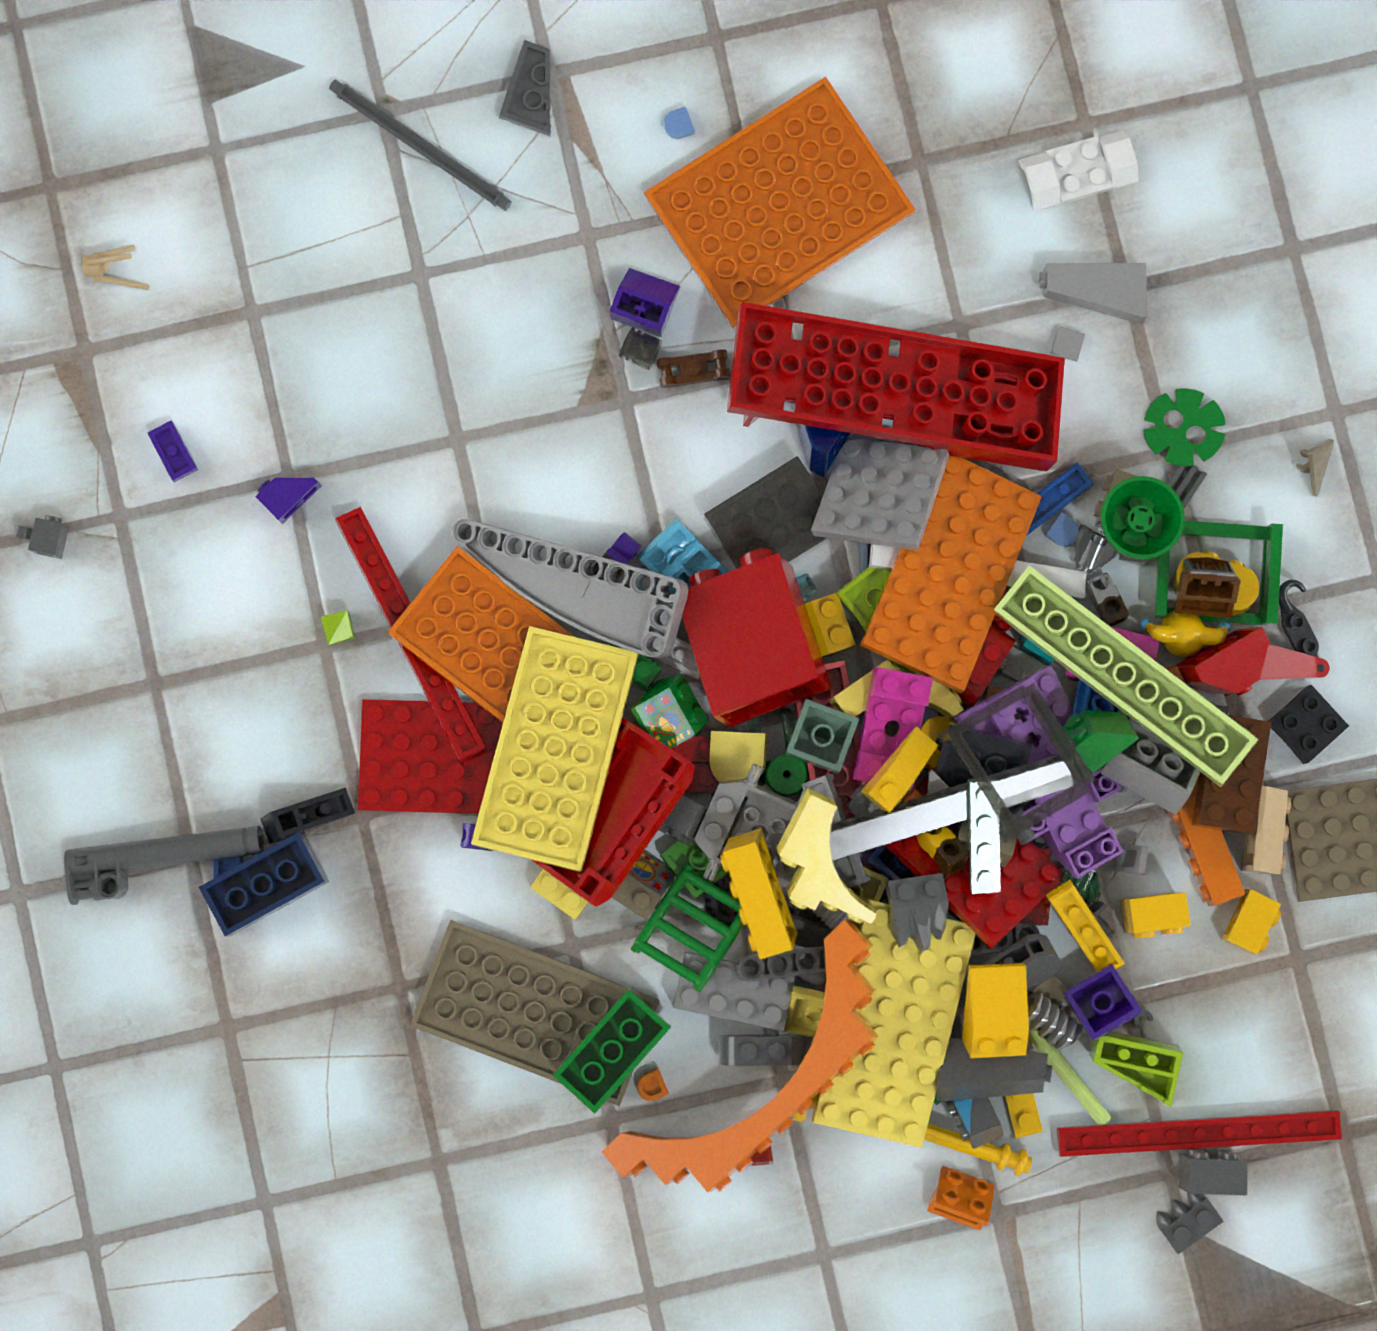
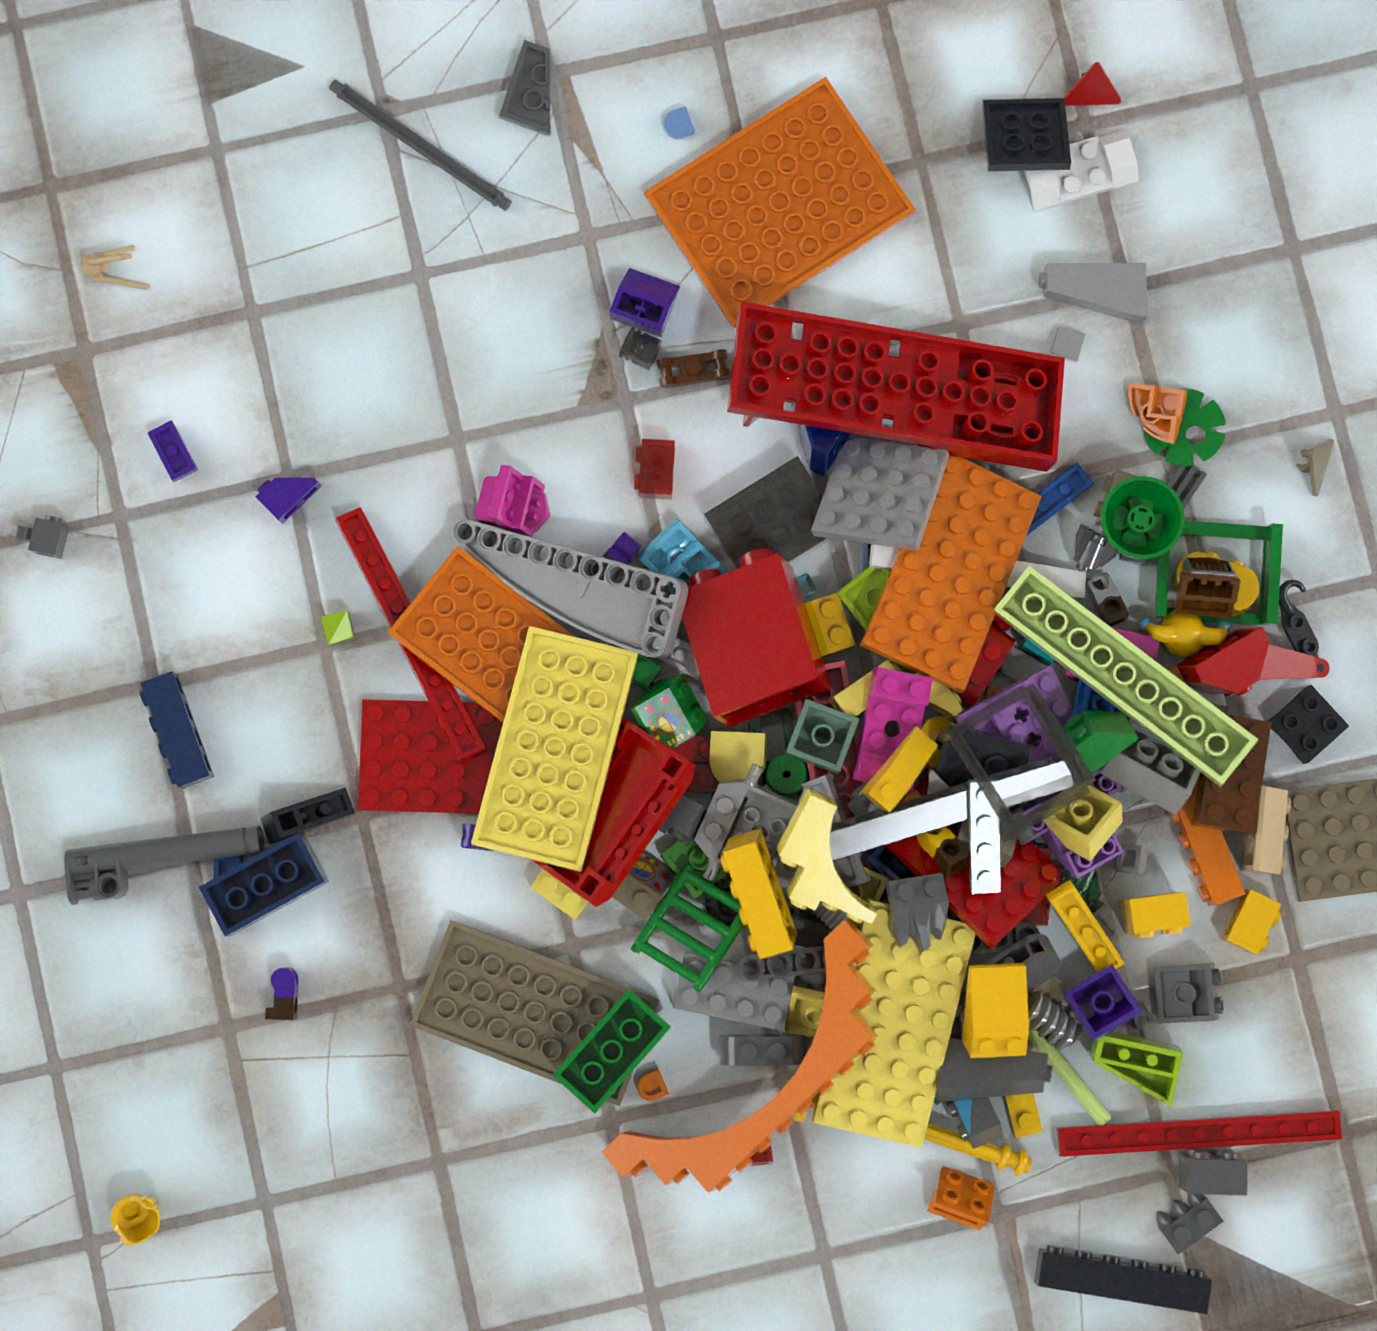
medium blue tile [1045,513,1079,546] -> none
none -> yellow cap [110,1193,160,1246]
none -> dark blue brick [139,671,214,789]
none -> leg [265,967,299,1020]
none -> dark pink piece [475,465,550,537]
none -> clear red brick [634,439,675,499]
none -> black plate [982,98,1071,172]
none -> black brick [1034,1245,1212,1315]
none -> light yellow slope [1041,782,1123,861]
none -> red piece [1064,62,1121,106]
none -> orange brick [1128,382,1187,444]
none -> dark grey plate [1154,963,1224,1024]

